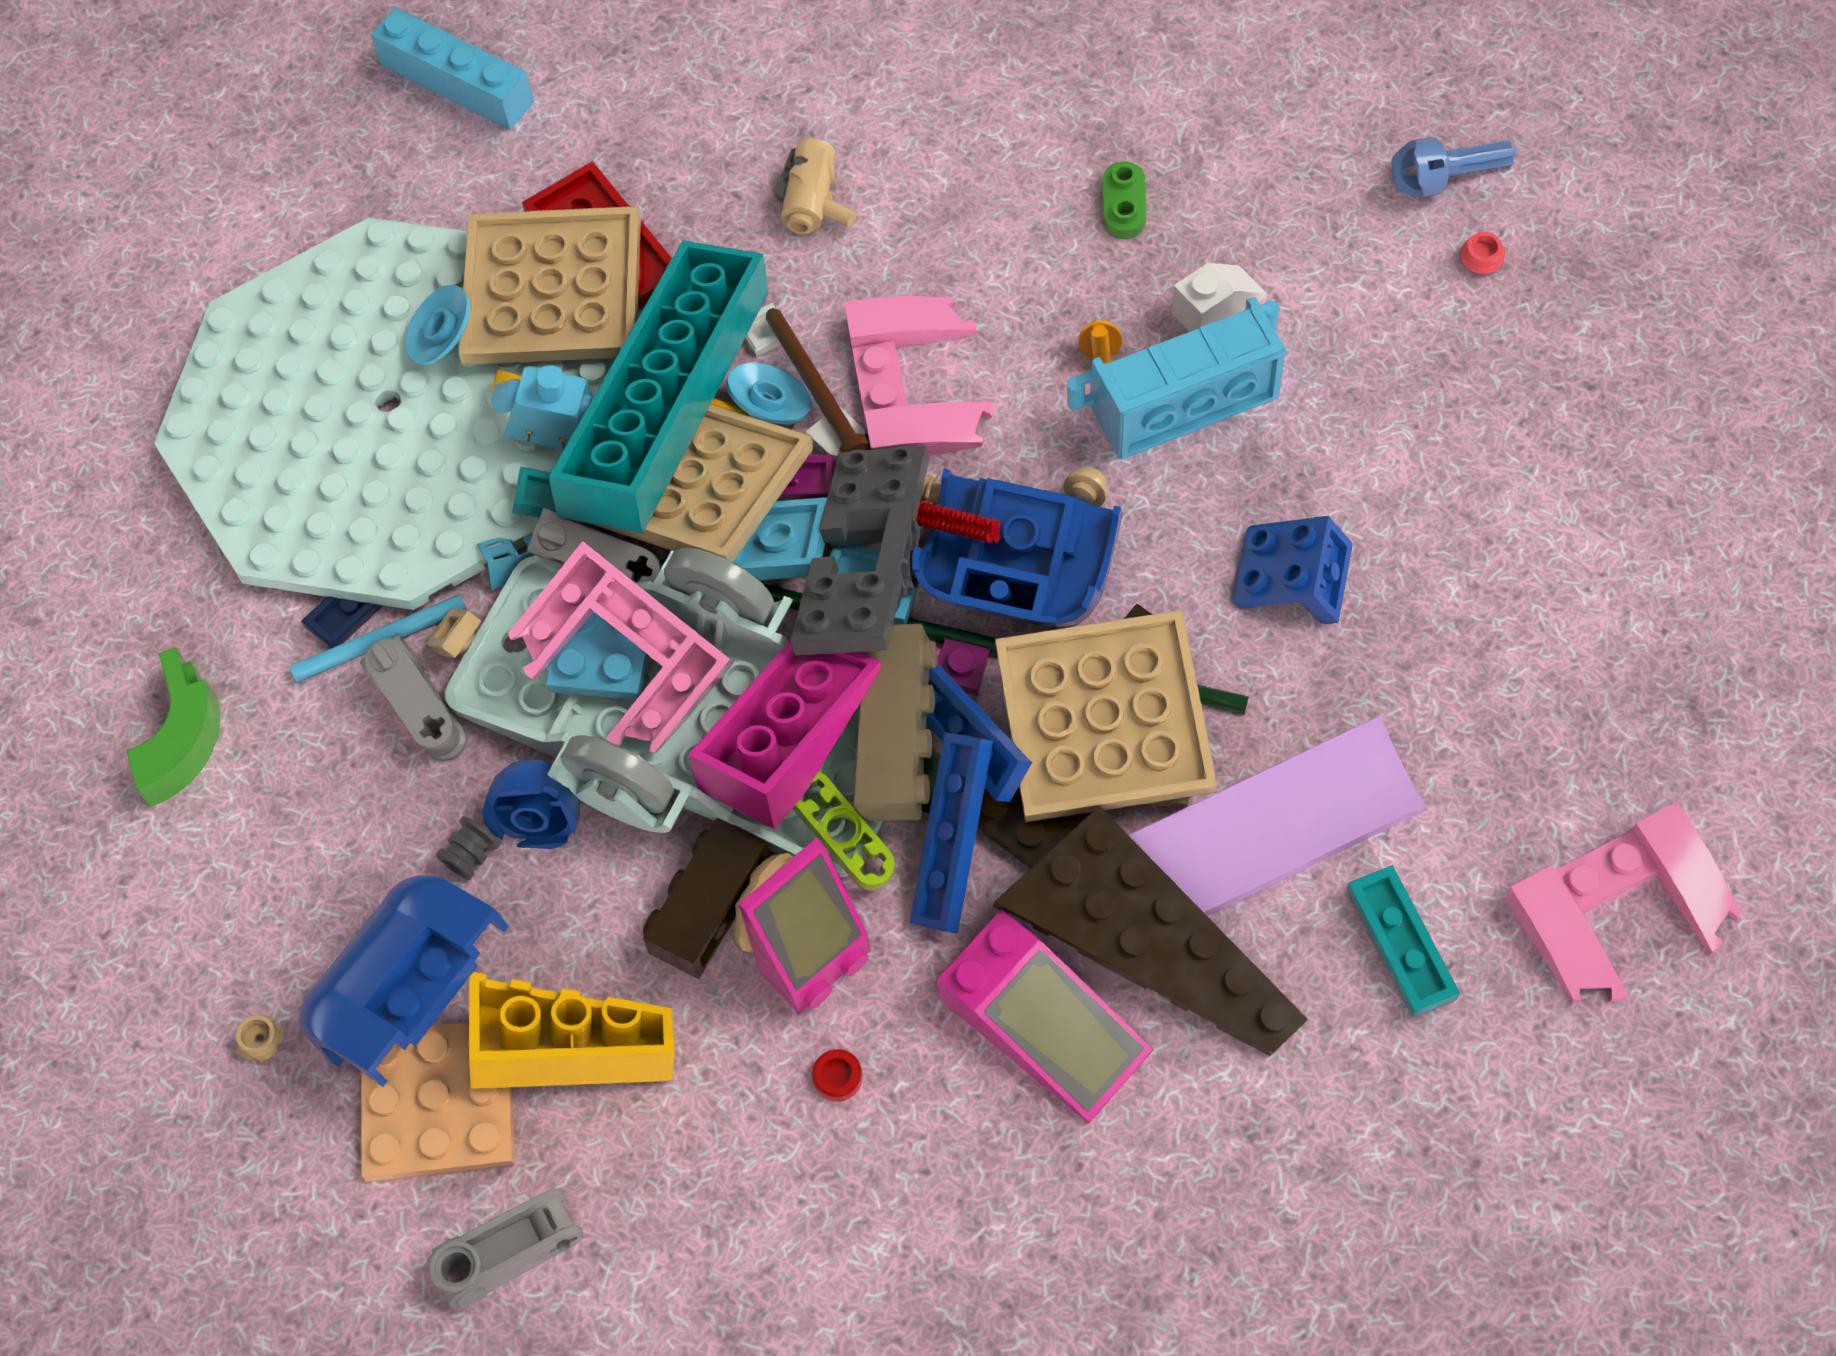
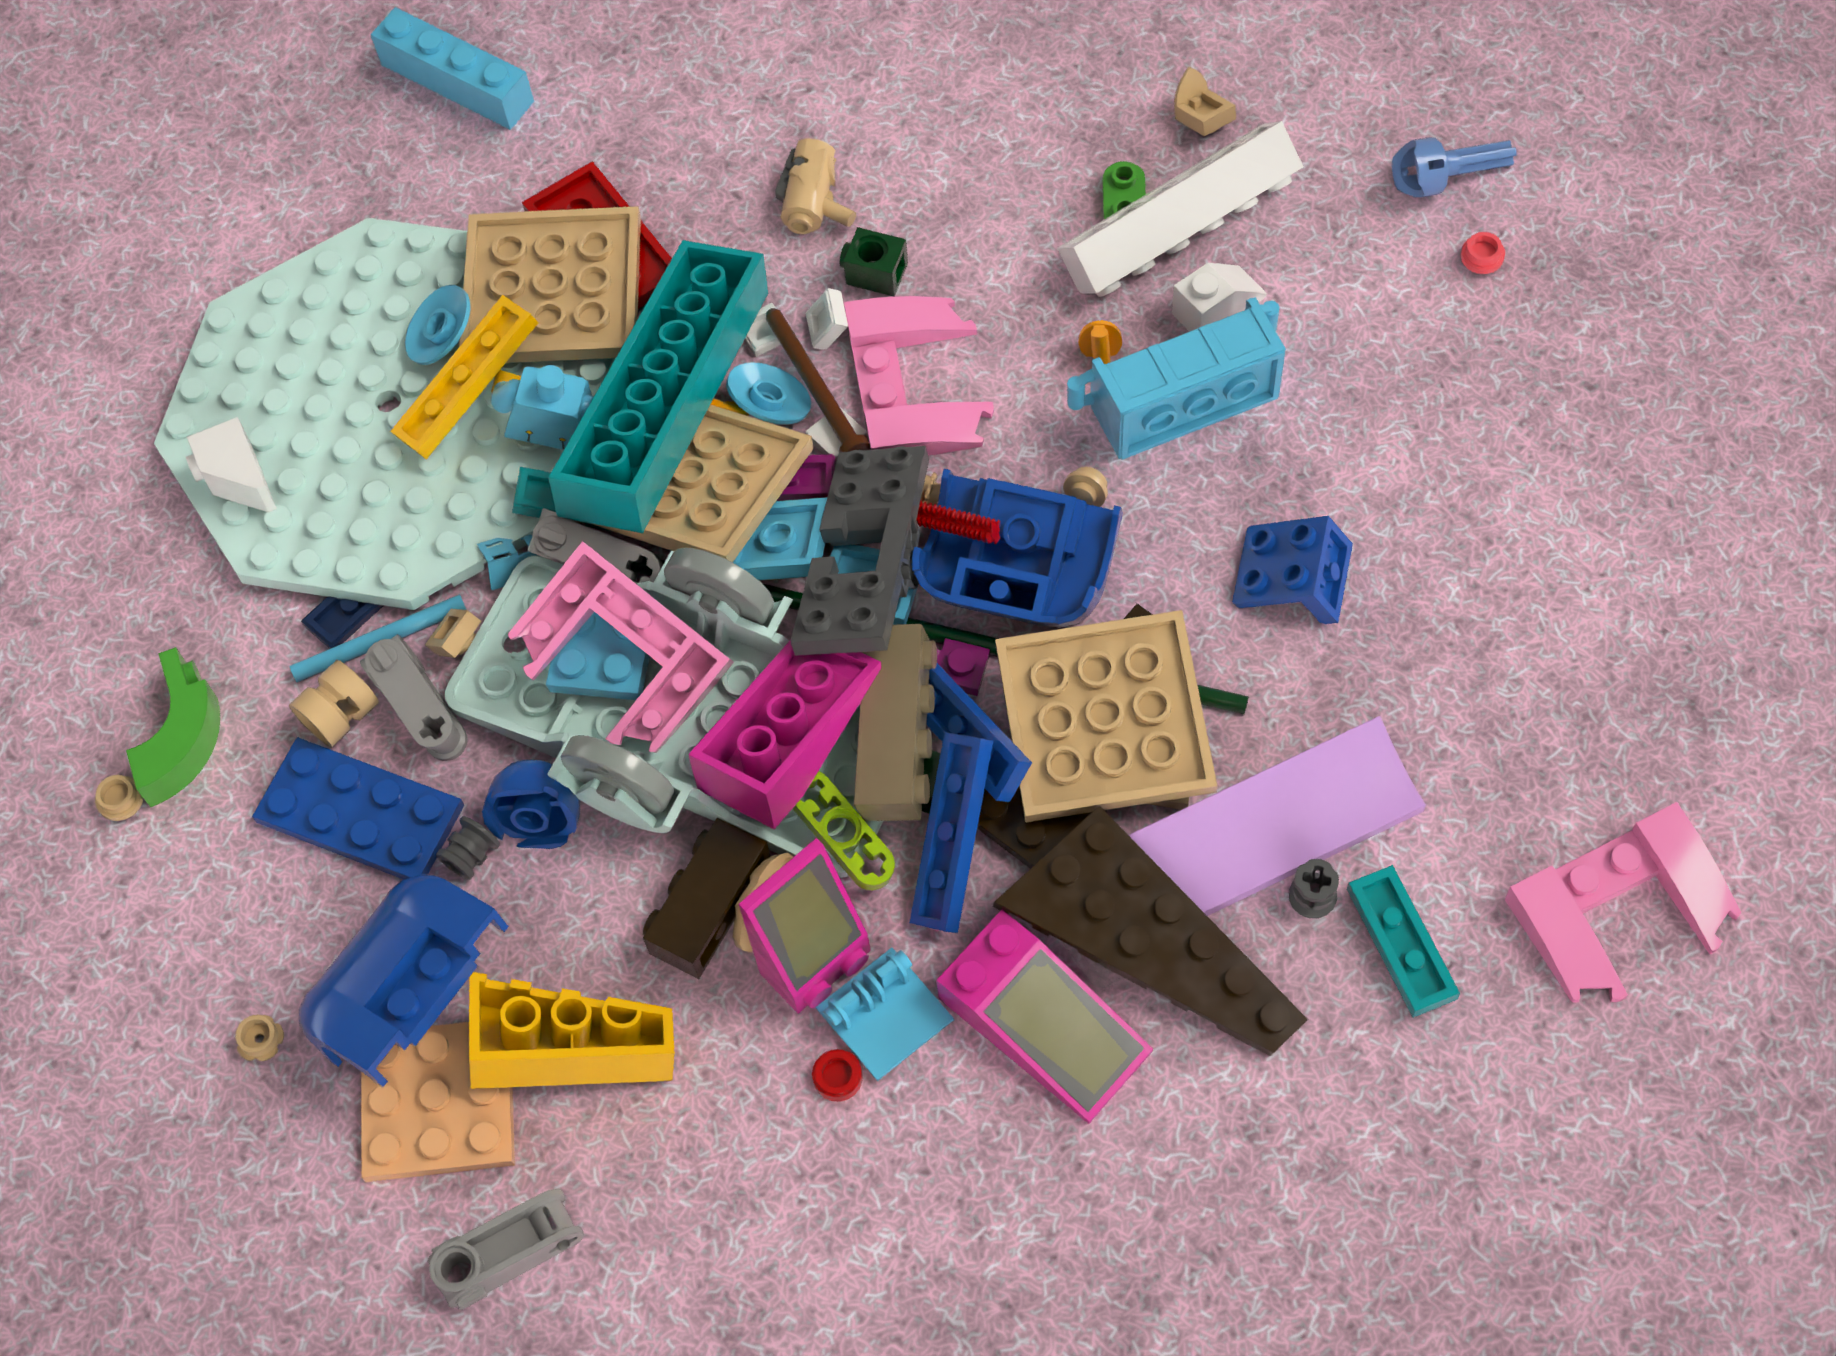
none -> tan plate [95,775,143,821]
none -> white slope [186,417,277,512]
none -> blue plate [252,737,464,879]
none -> tan wheel [289,660,379,748]
none -> yellow plate [390,295,539,460]
none -> white tile [806,288,848,350]
none -> medium azure hinge [816,948,954,1081]
none -> dark green brick [839,227,908,297]
none -> white brick [1057,121,1303,297]
none -> tan plate [1174,67,1236,136]
none -> dark grey bush [1289,859,1339,918]

